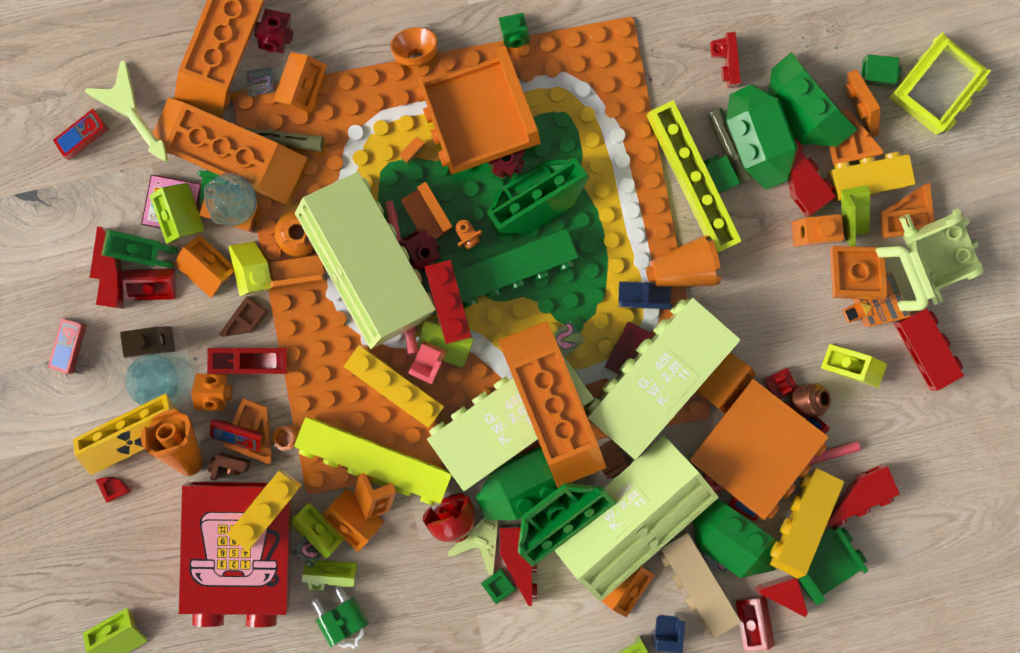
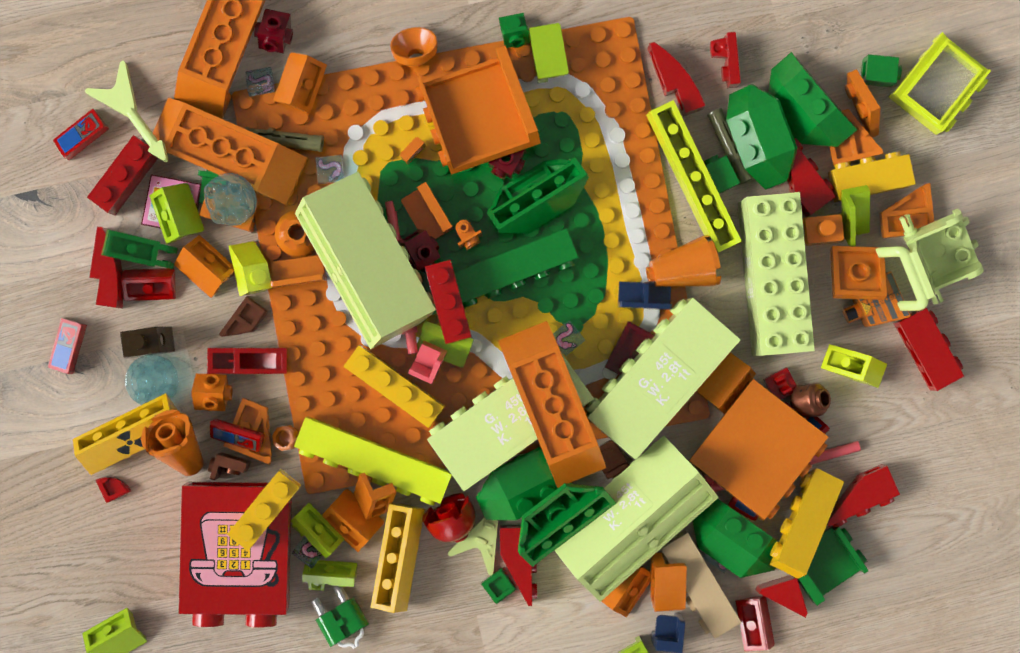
none -> red brick [87,135,158,216]
none -> clear light blue tile [315,155,344,184]
none -> yellow brick [371,504,425,613]
none -> lime panel [529,23,569,84]
none -> red slope [647,42,705,117]
none -> orange panel [650,553,687,612]
none -> yellowish green brick [738,192,815,356]

